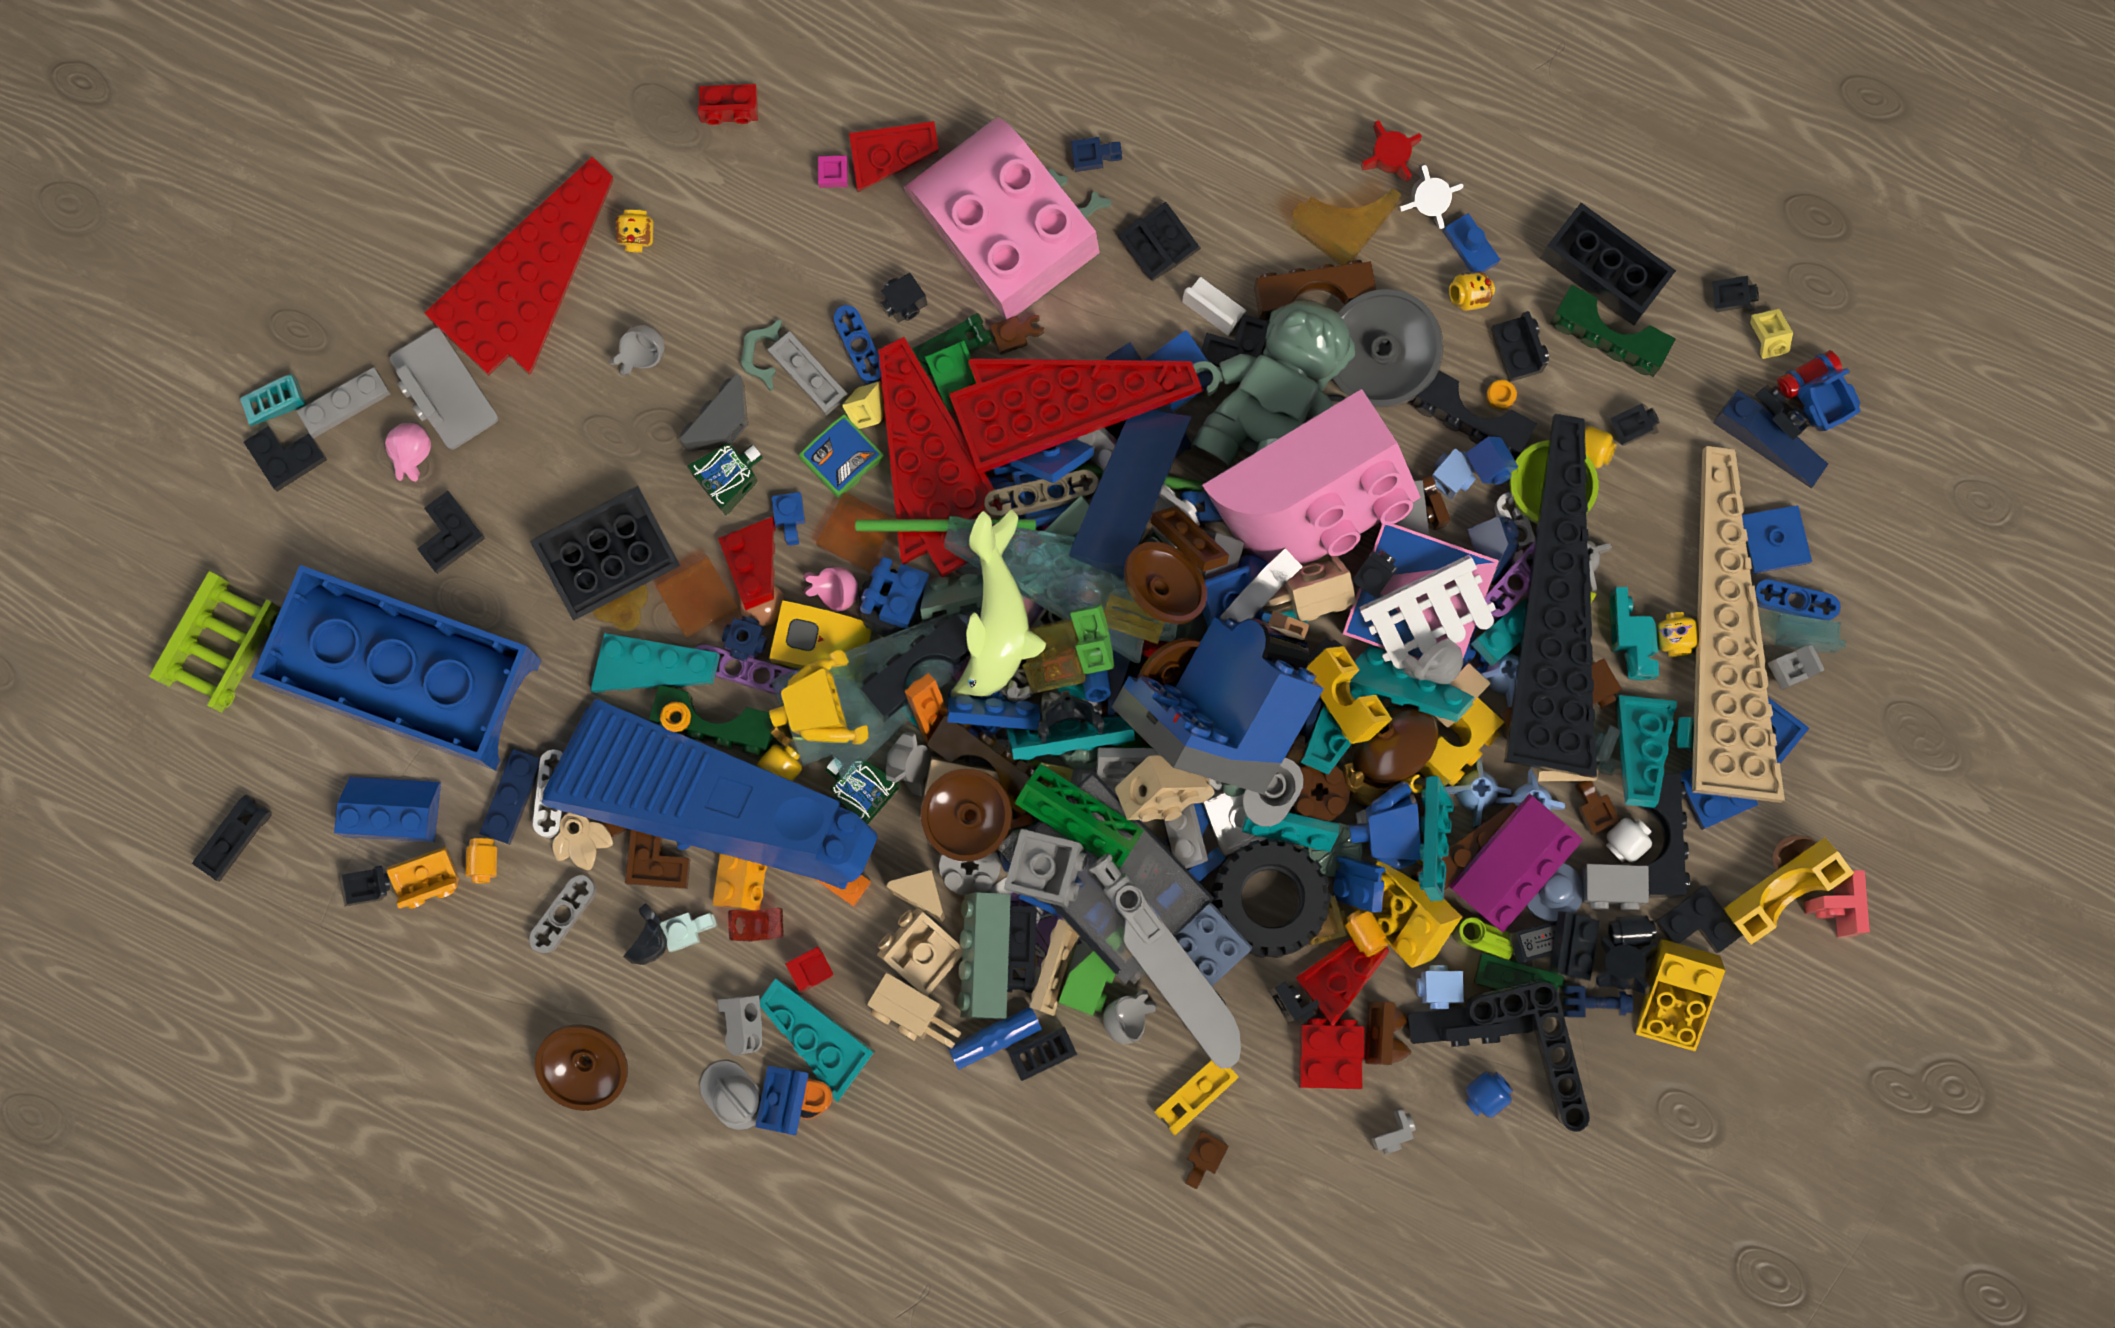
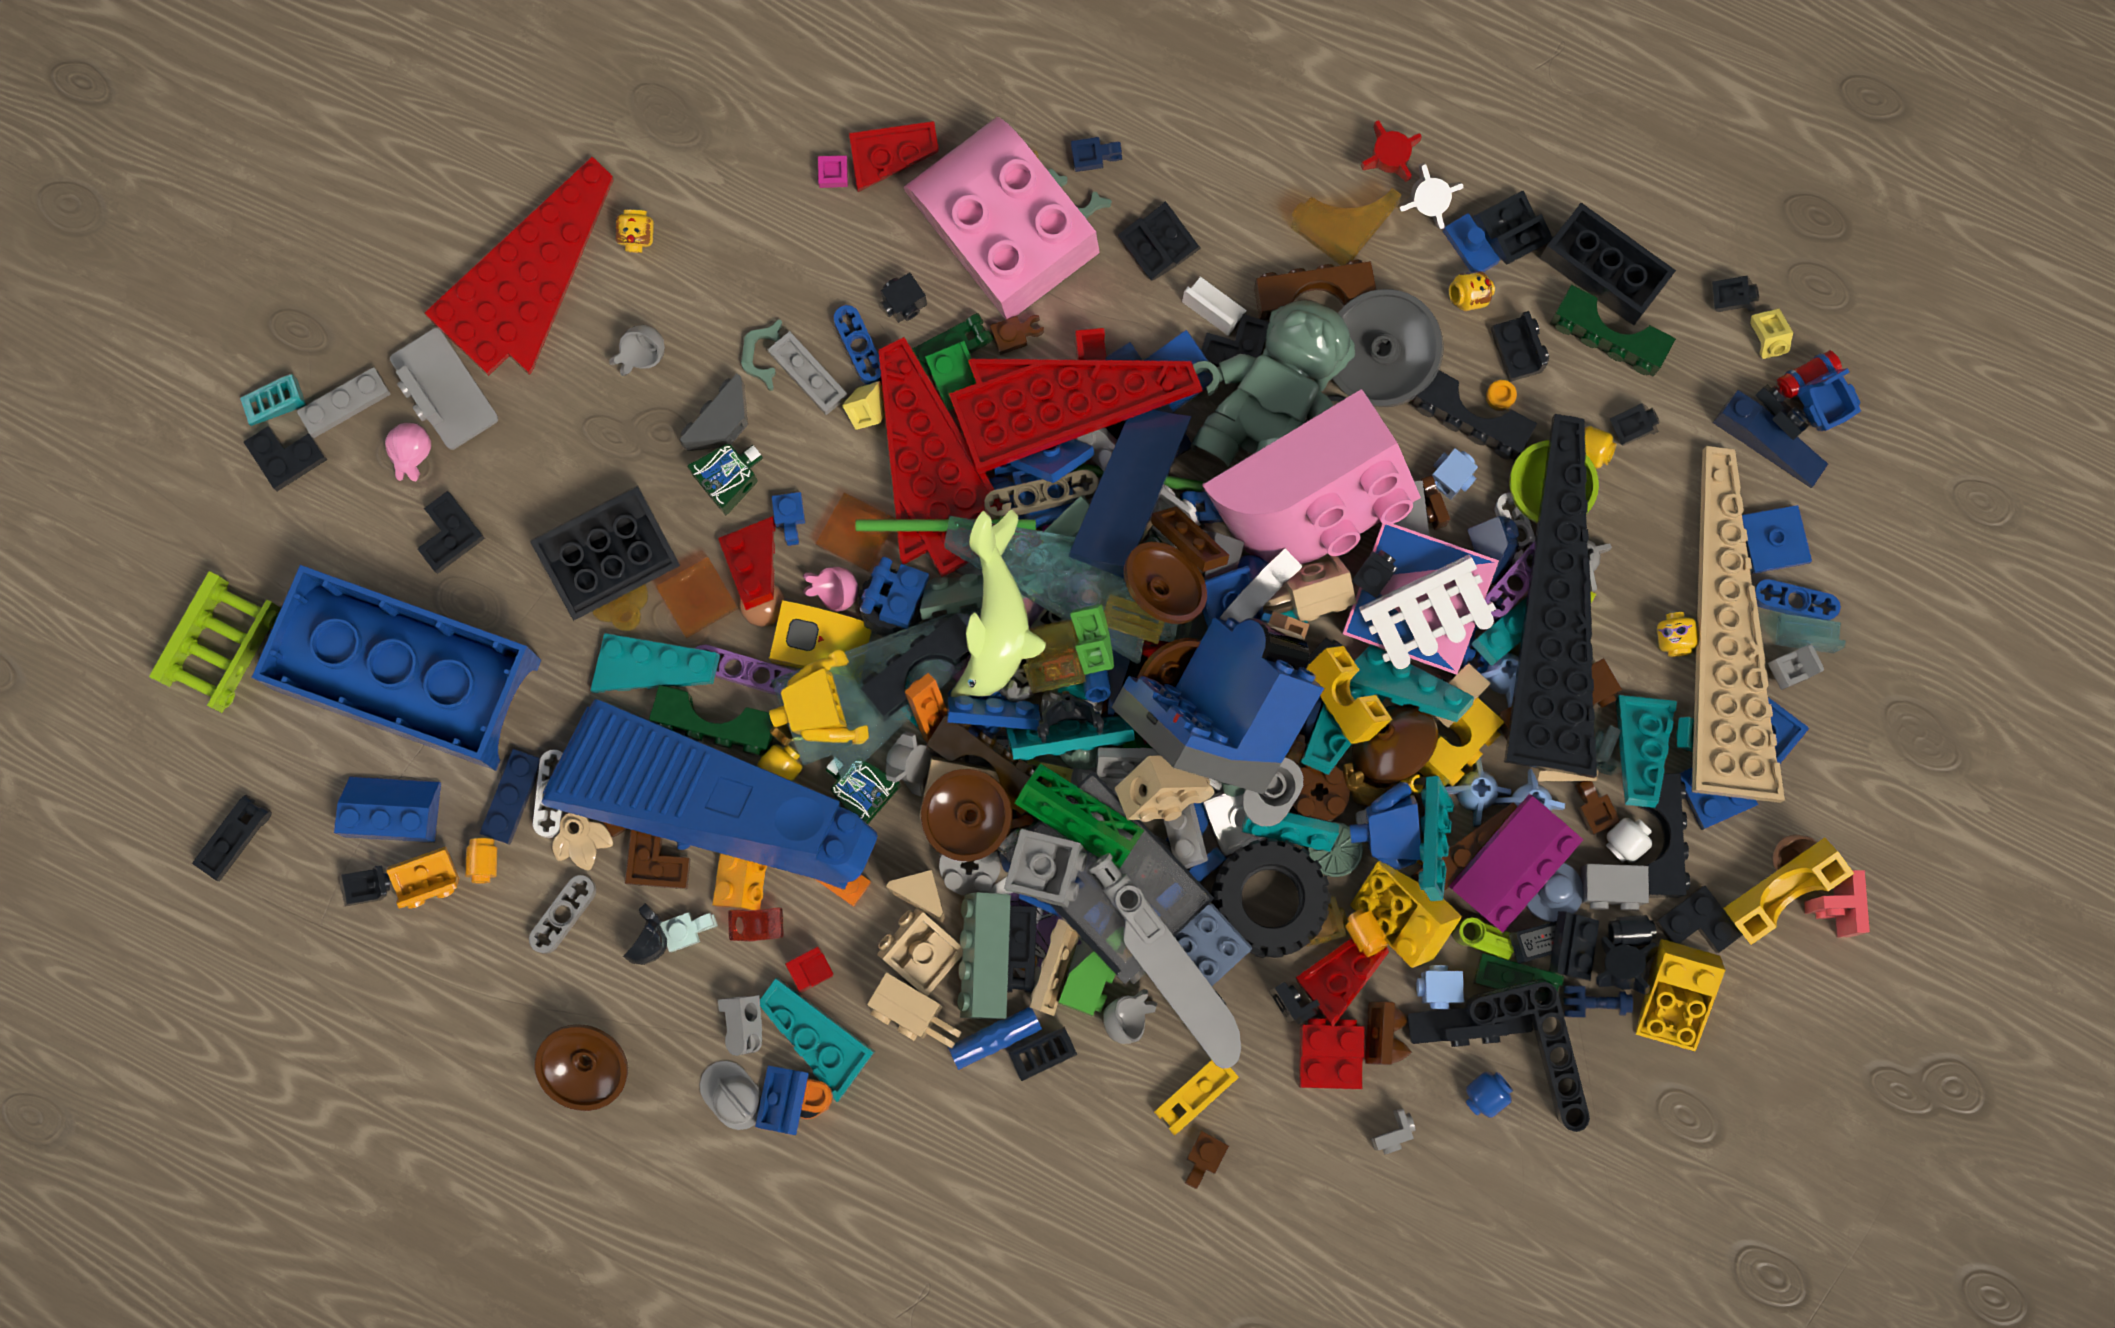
light orange plate [660,702,691,732] -> none
red bracket [697,84,758,125] -> none
dark blue brick [722,616,768,662] -> none
slope [798,414,884,498] -> none
blue plate [1333,856,1385,912] -> none
light grey piece [1402,639,1463,684] -> none
blue brick [1465,437,1518,485] -> none
teal plate [1609,587,1659,681] -> none
none -> red panel [1075,328,1106,360]
none -> black slope [1473,190,1553,265]

